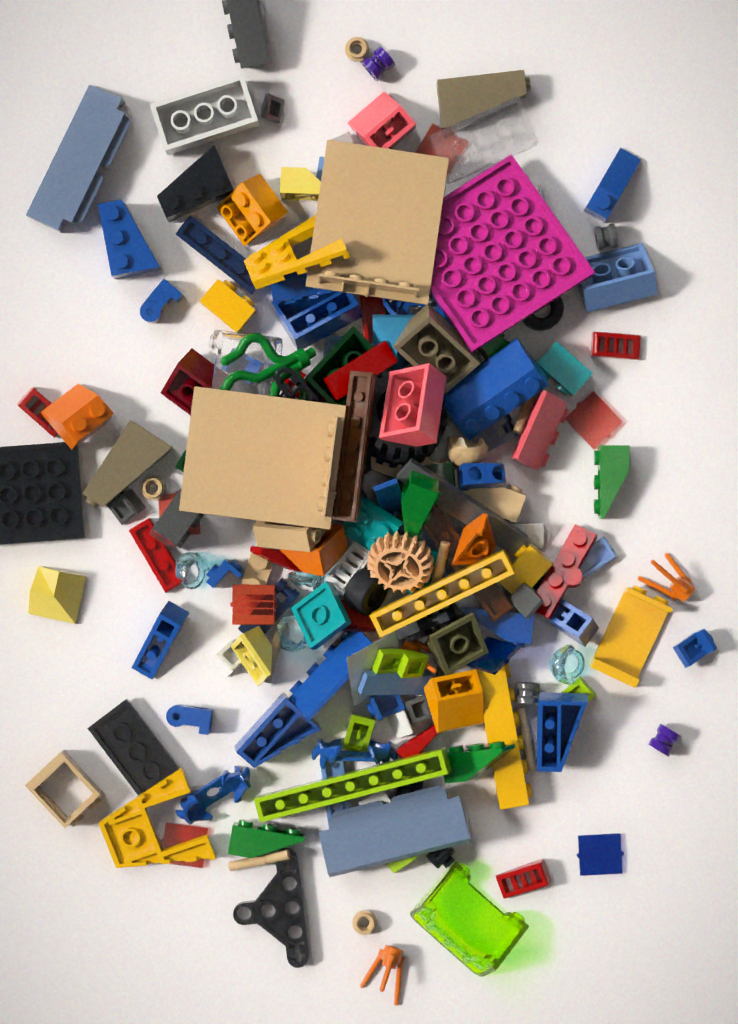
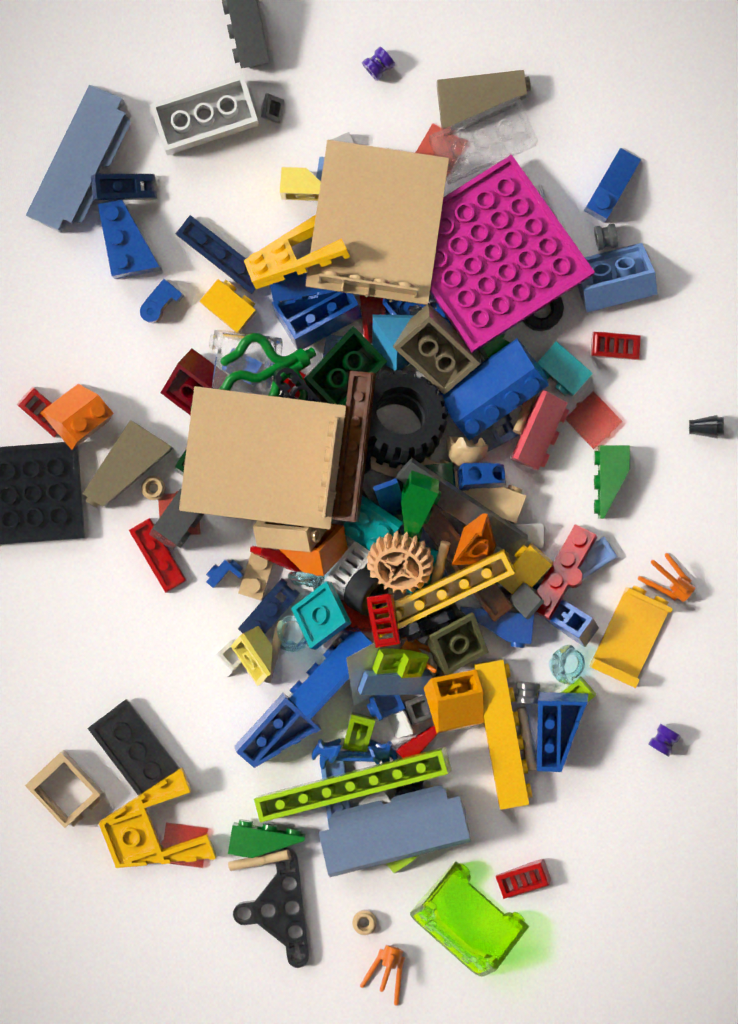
light yellow slope [28,566,86,624] -> none
dark grey slope [108,489,145,525] -> none
blue slope [131,601,190,680] -> none
black wedge [157,145,234,222] -> none
blue leg [166,704,214,735] -> none
clear light blue piece [175,552,212,589] -> none
blue piece [175,766,251,824] -> none
light orange slope [216,174,288,246] -> none
clear red piece [230,584,278,625] -> none
red tile [324,341,398,400] -> none
tan plate [345,37,369,62] -> none
coral slope [347,92,416,149] -> none
coral slope [379,363,447,447] -> none
black gear [426,847,456,869] -> none
green slope [444,741,515,783] -> none
clear blue piece [465,636,520,675] -> none
clear blue piece [576,833,624,876] -> none
blue bracket [672,629,717,668] -> none
none -> dark blue plate [91,174,157,200]
none -> red slope [367,594,401,648]
none -> black cone [689,415,724,439]

